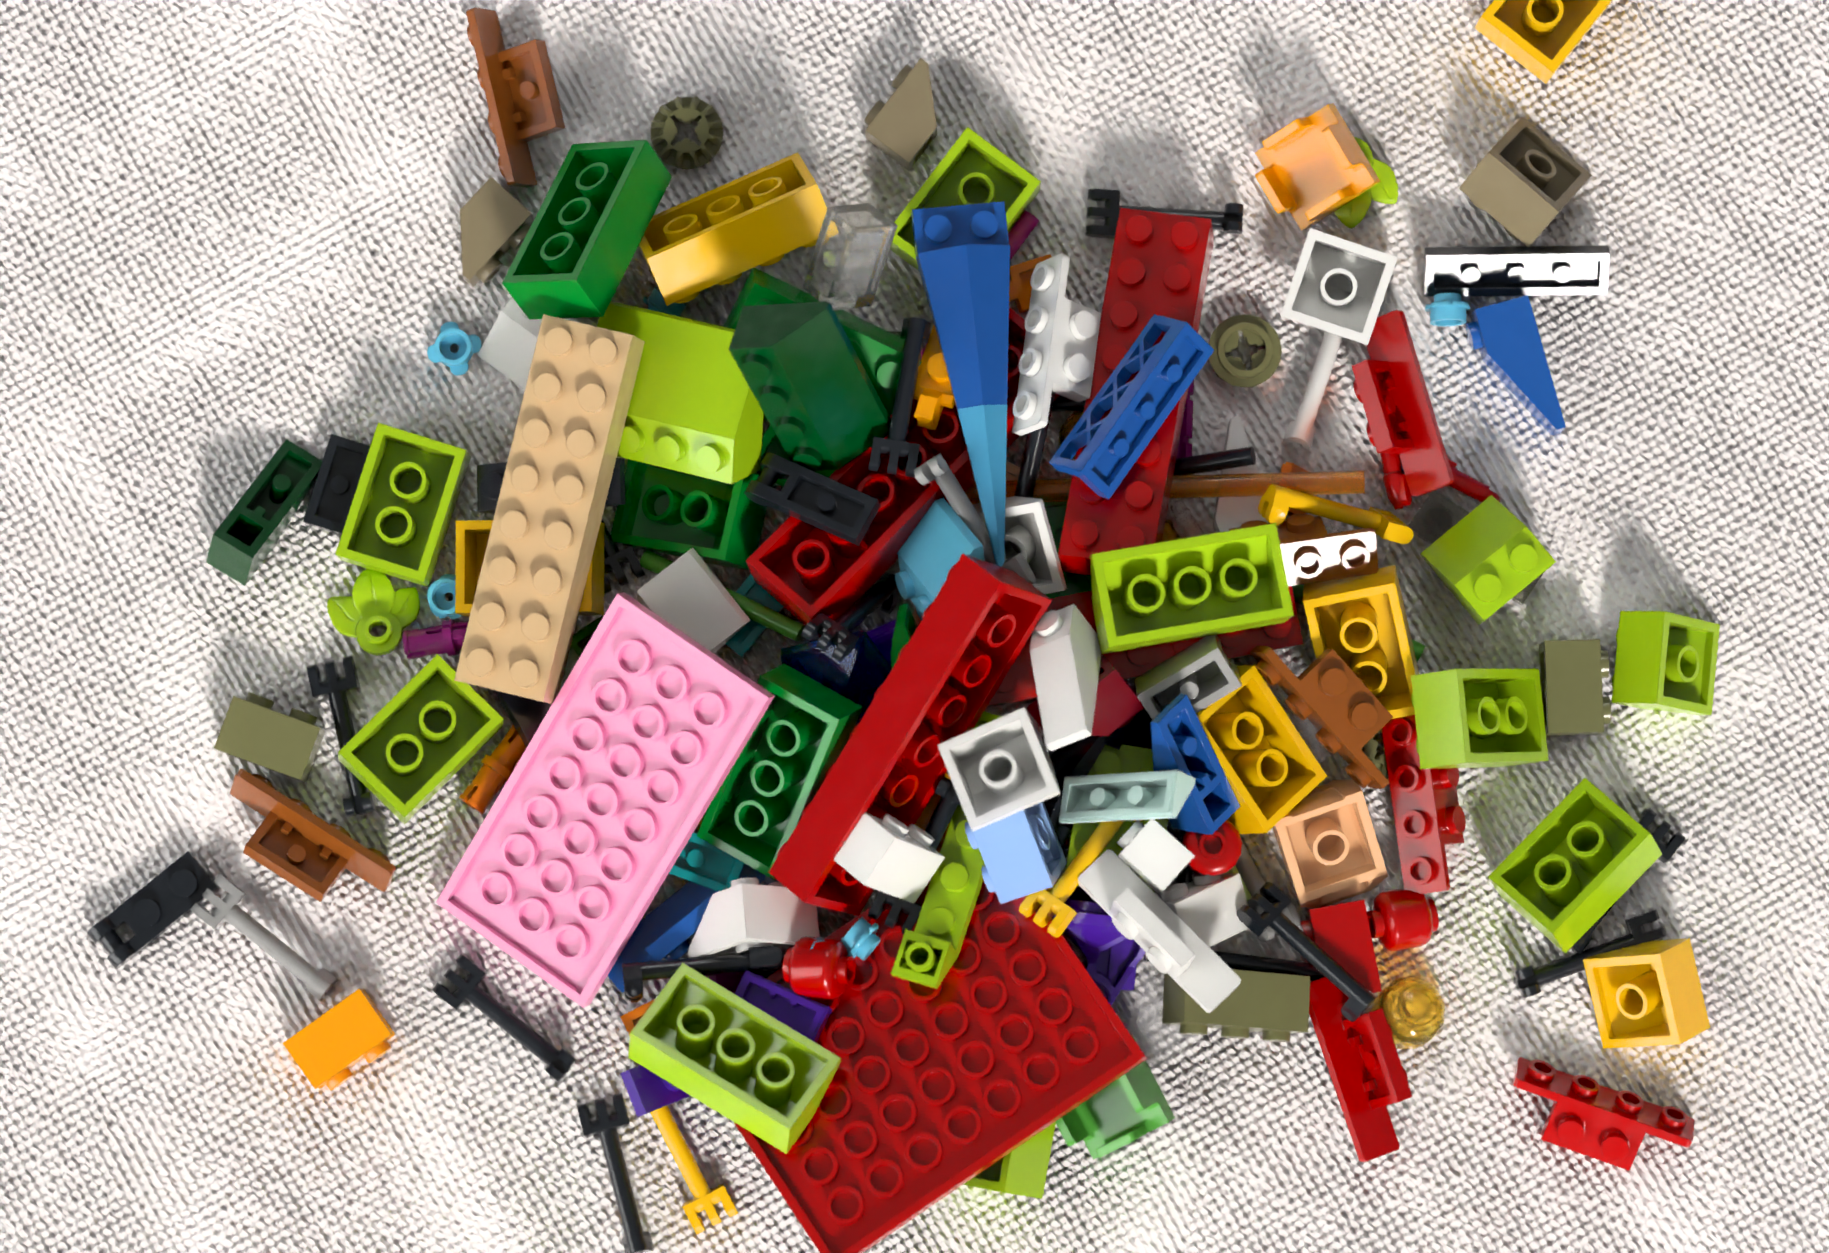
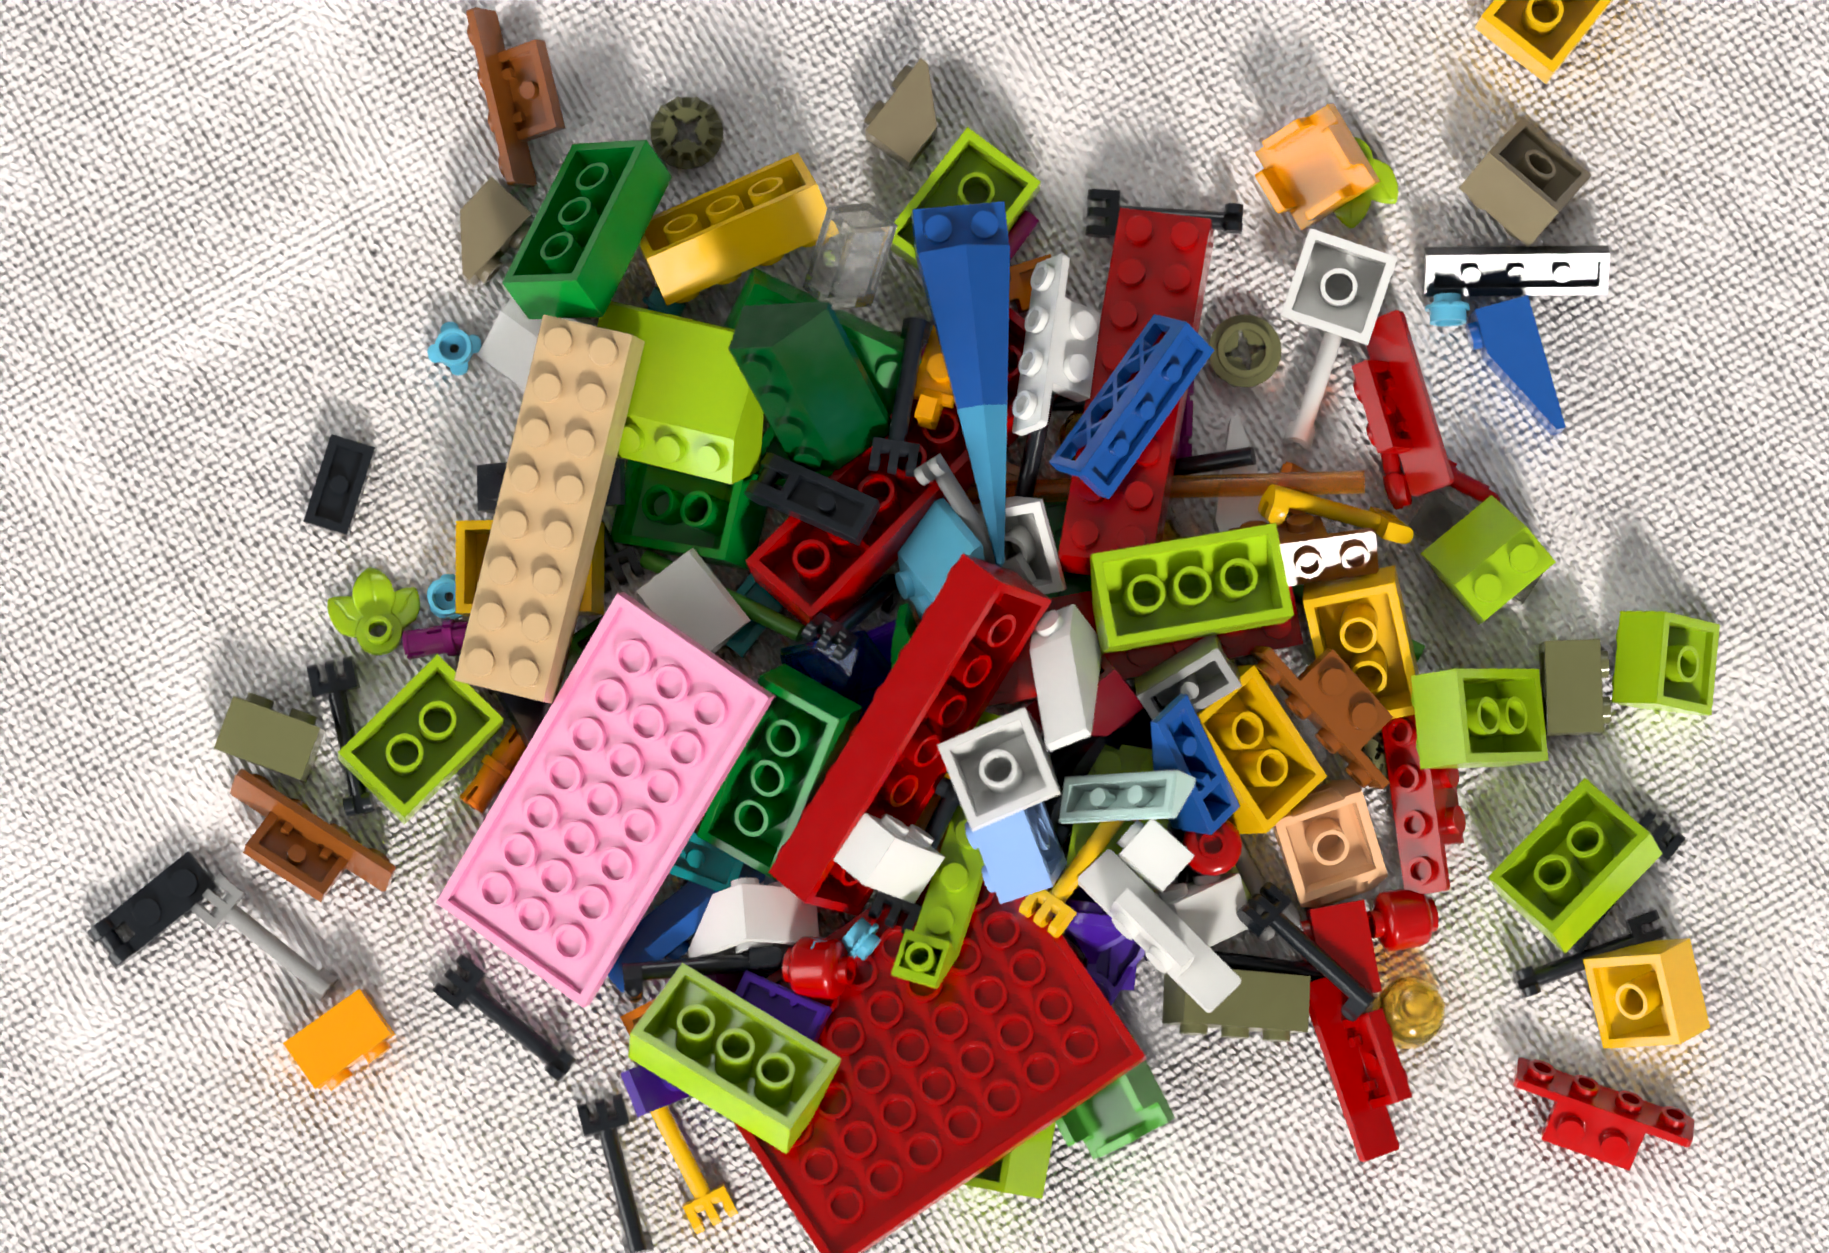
dark green slope [206,439,322,586] -> none
lime brick [335,423,471,588] -> none

